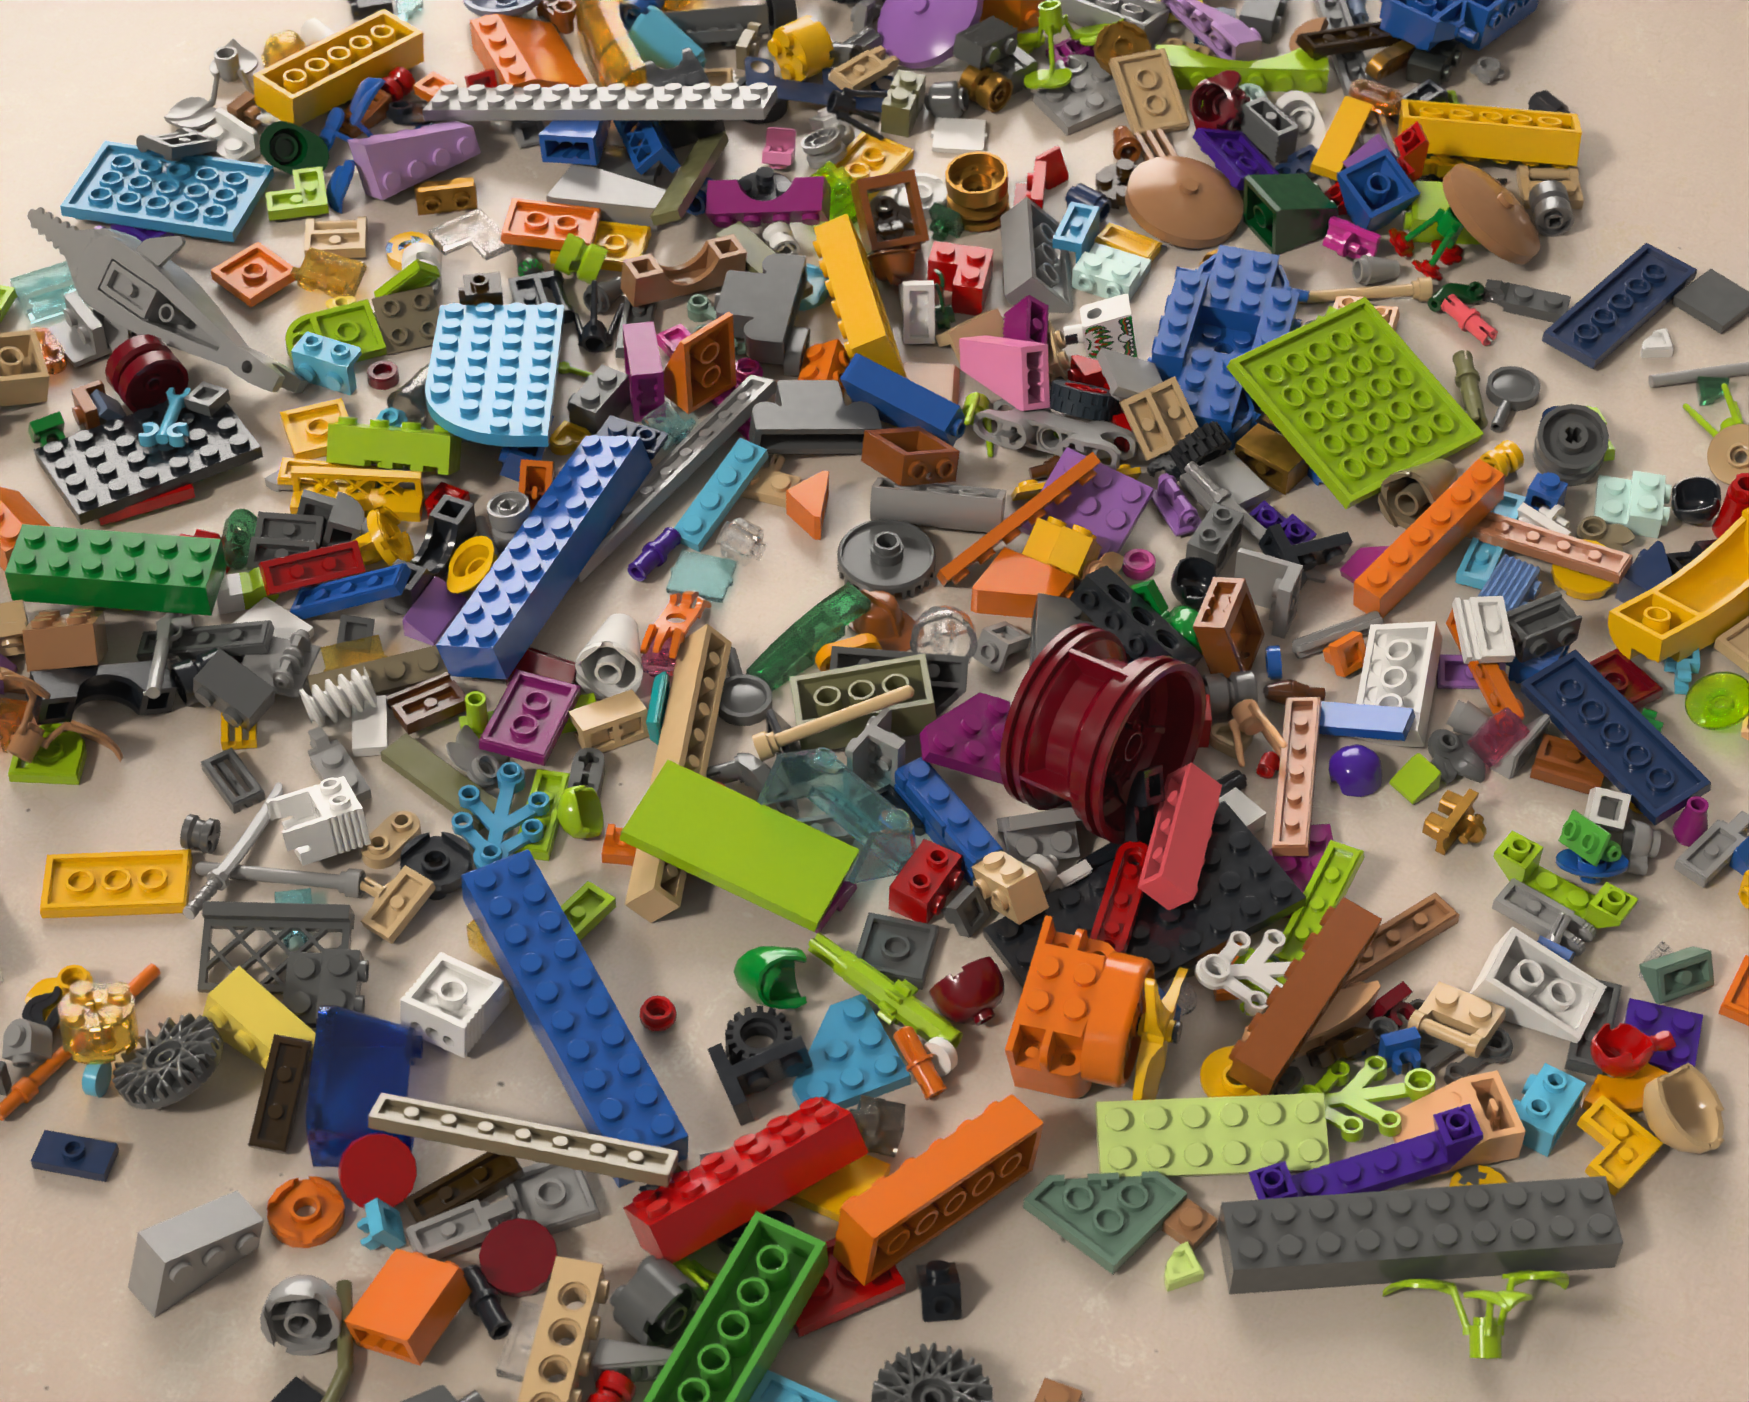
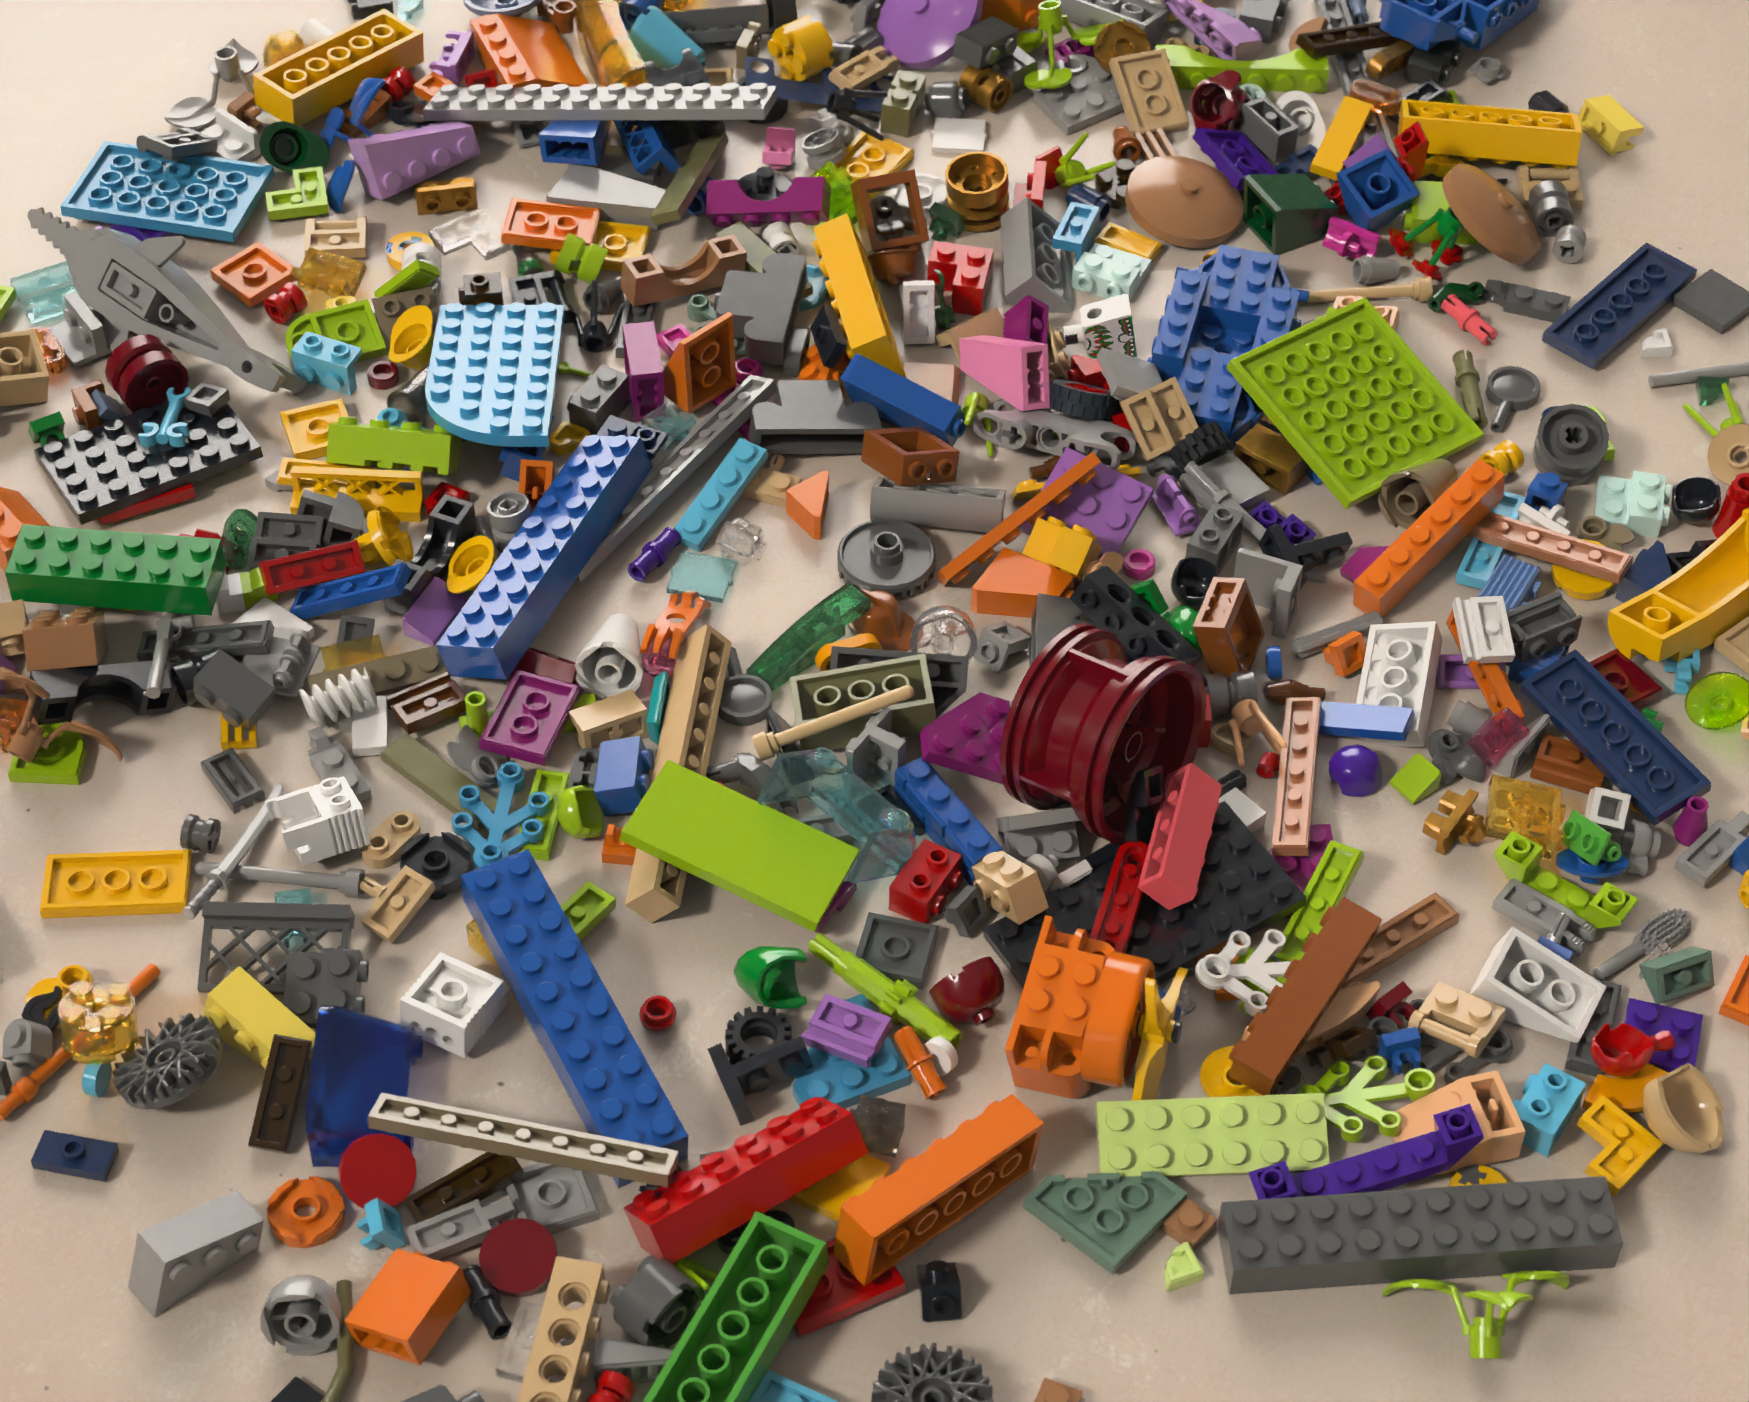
none -> red wheel [263,282,307,325]
none -> yellow piece [389,305,434,373]
none -> medium lavender hinge [429,30,475,88]
none -> brick [594,736,654,816]
none -> medium lavender plate [801,994,894,1069]
none -> black plate [810,304,847,369]
none -> lime plant [1055,132,1116,189]
none -> clear yellow plate [1484,774,1566,860]
none -> light grey wheel [1553,225,1587,264]
none -> light yellow hinge [1578,95,1644,156]
none -> light grey piece [1593,908,1691,980]

